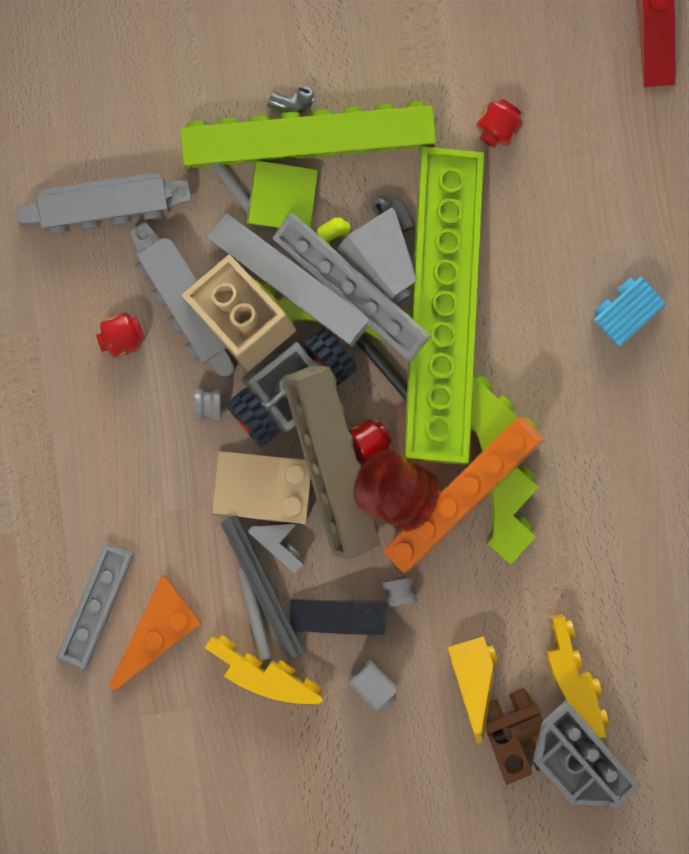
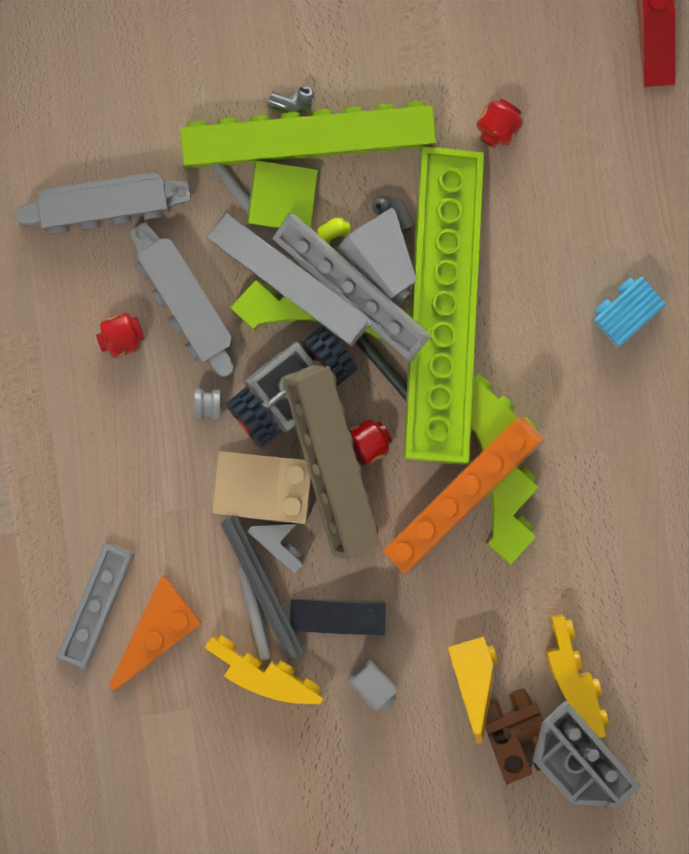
tan slope [181,254,296,372] -> none
clear red wheel [353,449,440,532] -> none
light grey wheel [381,576,417,607] -> none

